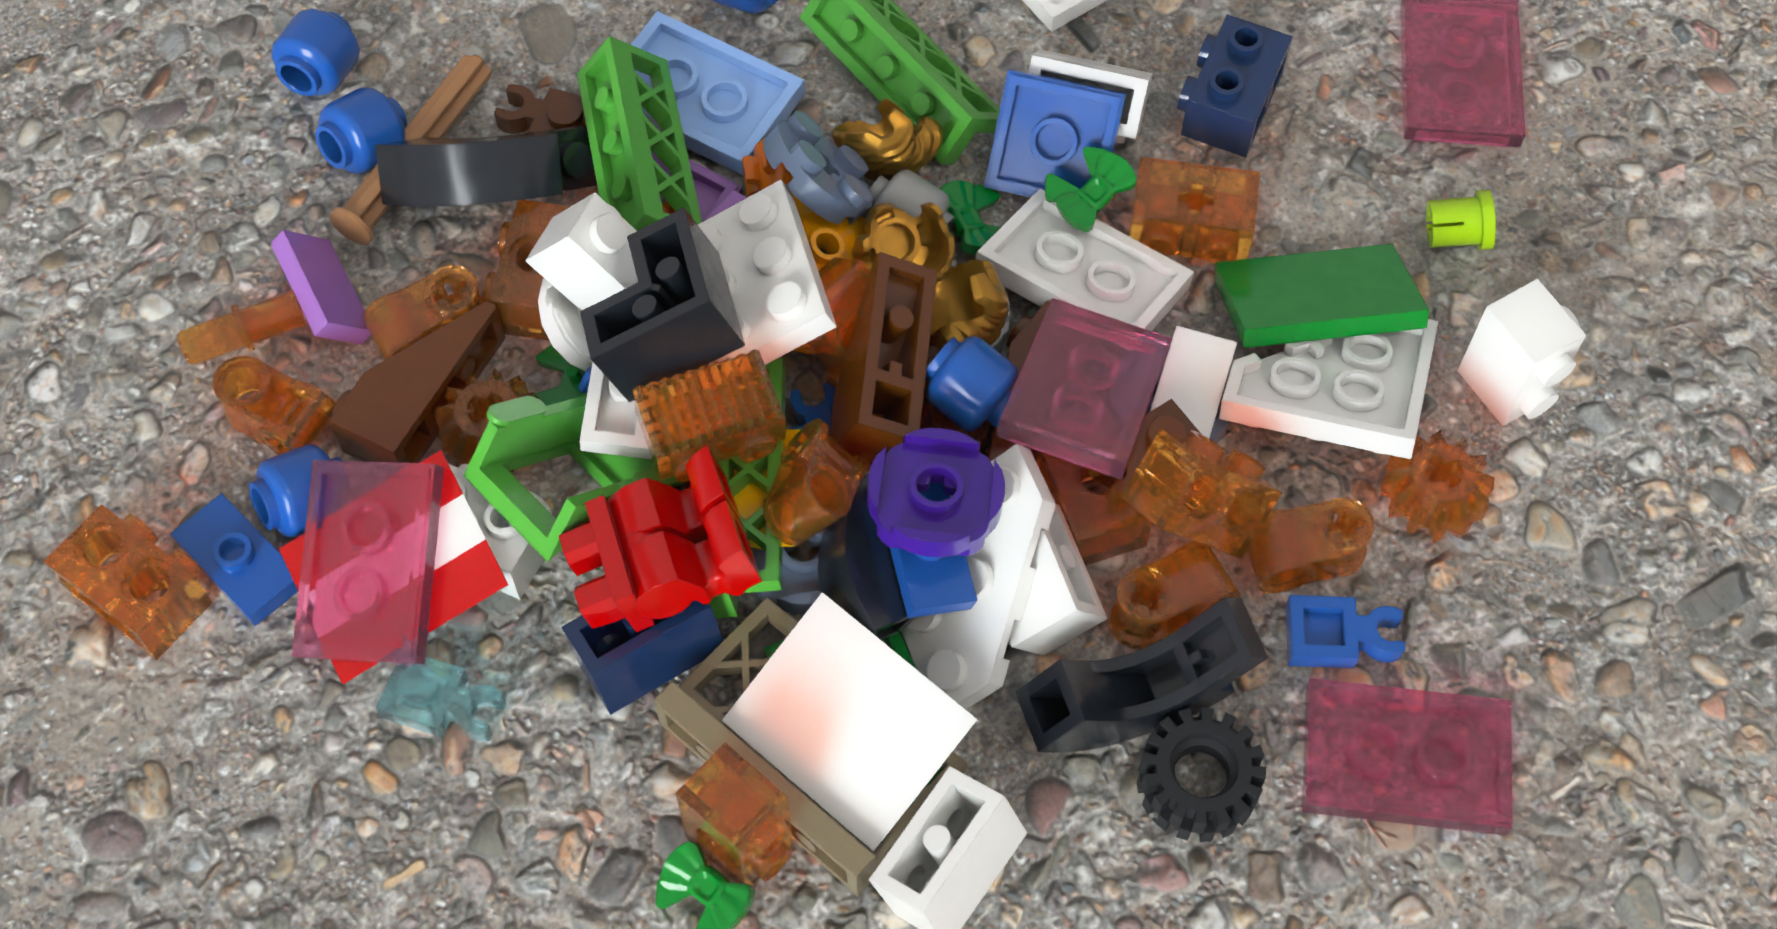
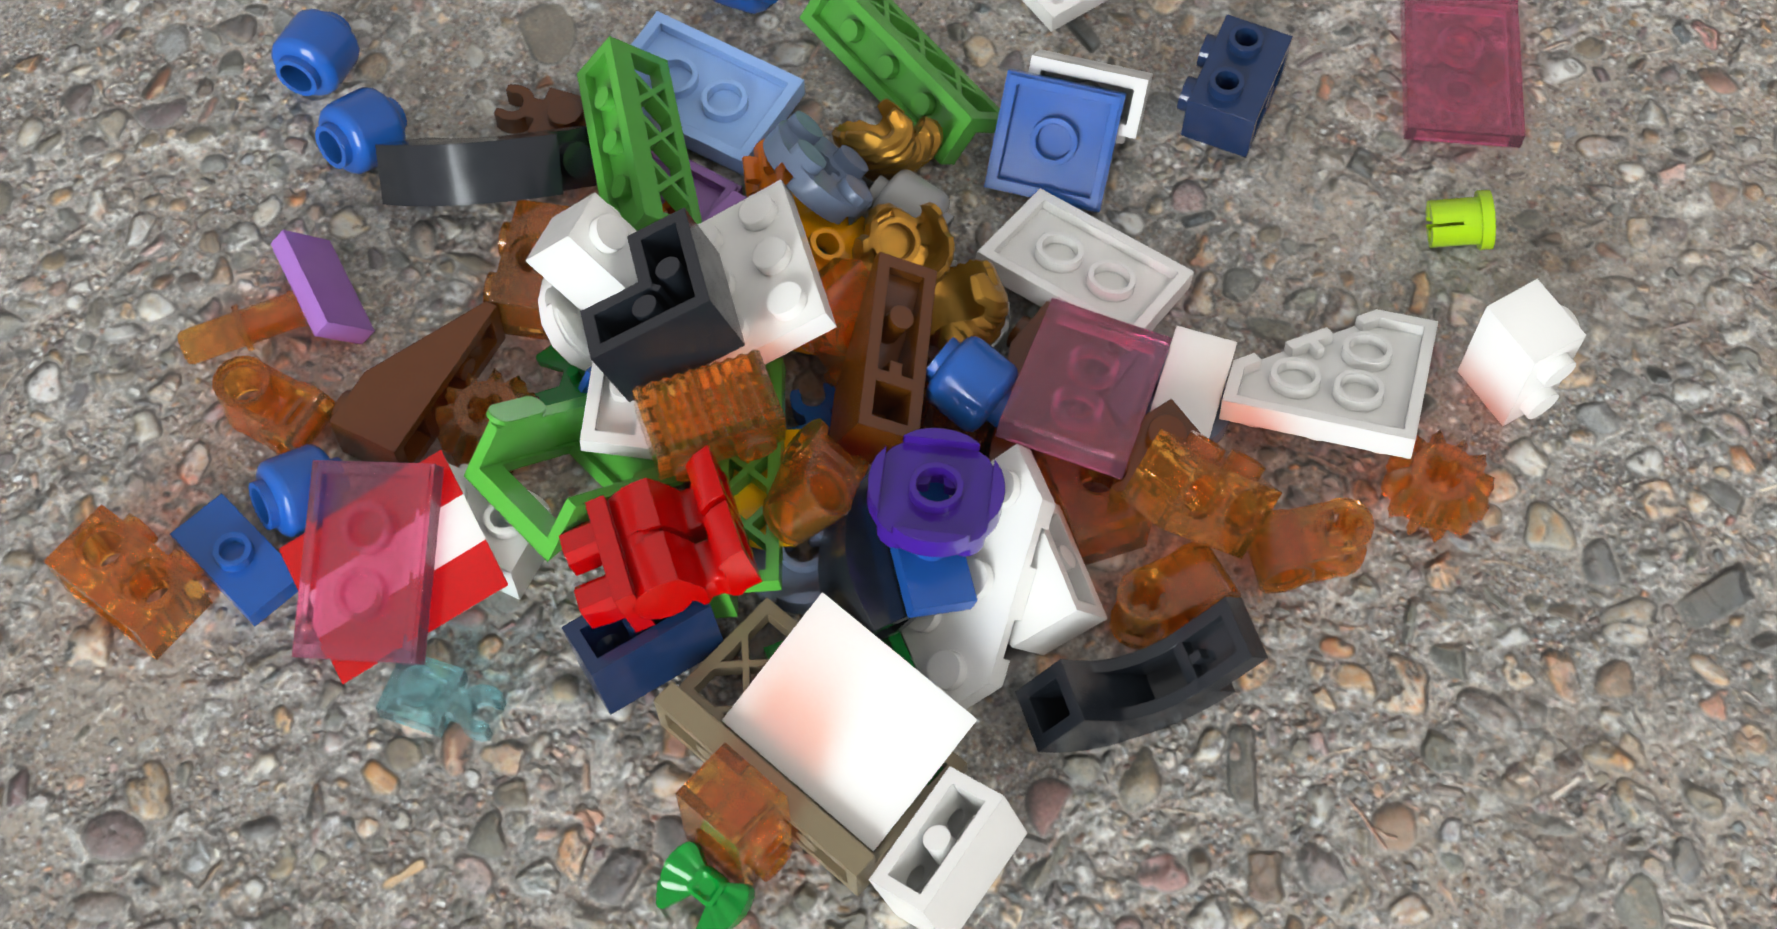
medium nougat axle [329,55,492,245] -> none
clear orange piece [363,265,485,360] -> none
green piece [940,180,1001,255] -> none
green piece [1045,147,1136,232] -> none
clear orange brick [1129,156,1260,264] -> none
black tyre [1137,707,1266,842] -> none
green tile [1214,244,1429,348] -> none
blue plate [1285,595,1405,669] -> none
clear pink tile [1302,678,1513,836] -> none

